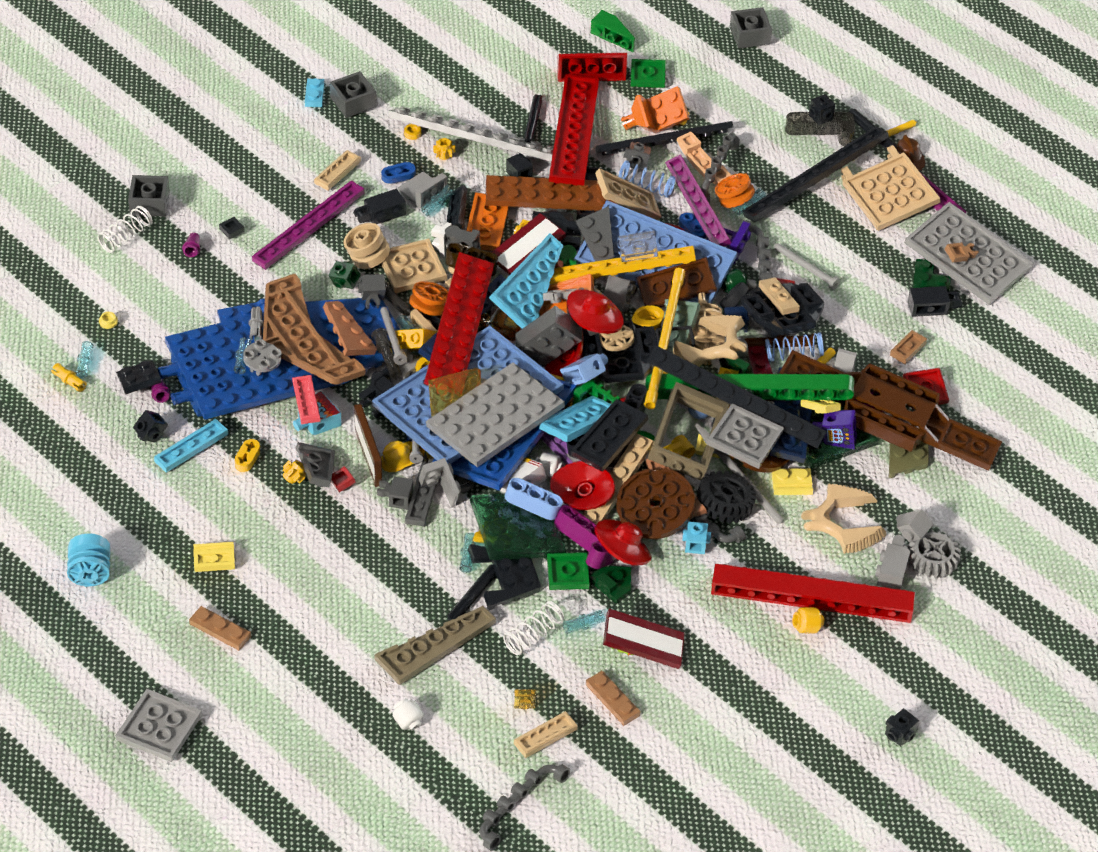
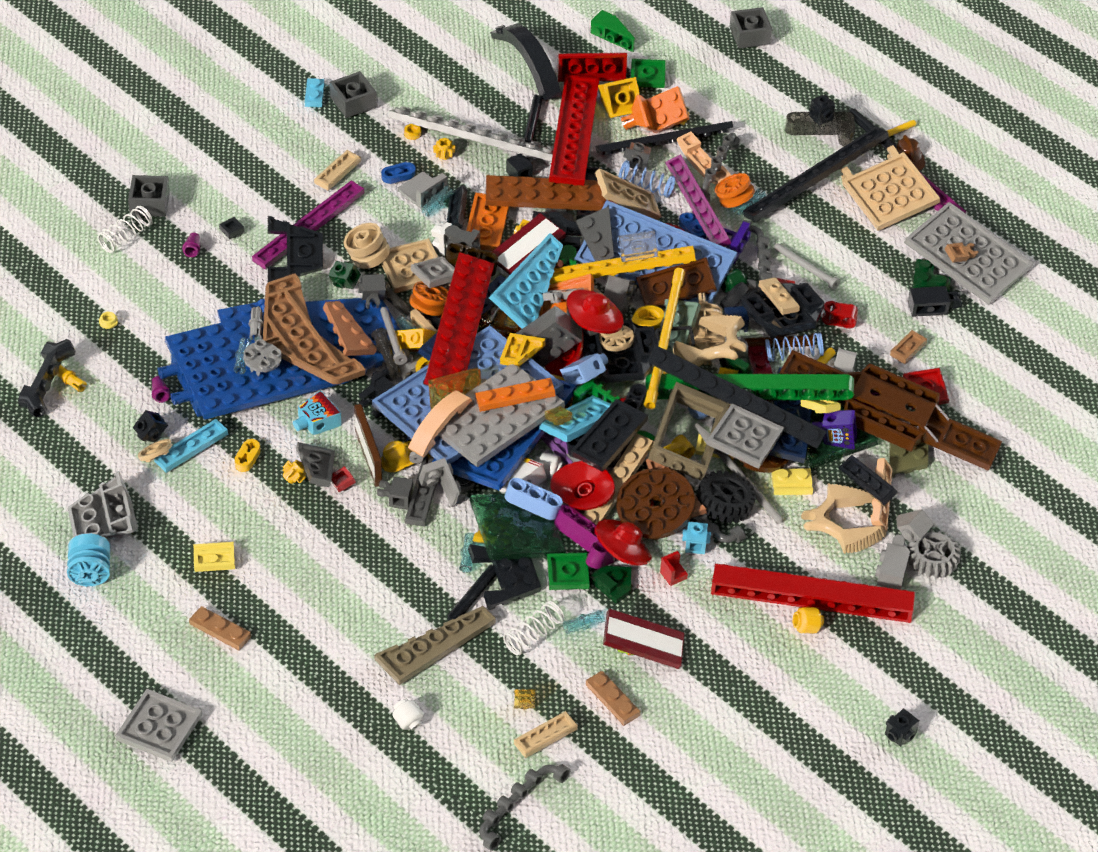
clear light blue pin [76,341,94,378] -> none
black plate [116,360,162,395] -> none
coral plate [292,375,320,424] -> none
black brick [353,188,406,224] -> none
none -> black plate [18,339,76,417]
none -> light grey wedge [68,471,138,537]
none -> tan wheel [138,439,173,462]
none -> black wing [267,216,323,282]
none -> light nougat slope [408,390,472,458]
none -> light grey plate [411,256,454,288]
none -> orange plate [475,378,555,412]
none -> black arch [490,23,562,100]
none -> yellow wing [500,333,546,367]
none -> clear yellow plate [545,406,572,426]
none -> yellow slope [598,77,640,118]
none -> red panel [660,551,688,586]
none -> red piece [821,301,858,329]
none -> black tile [838,455,898,506]
none -> light nougat plate [871,458,892,532]

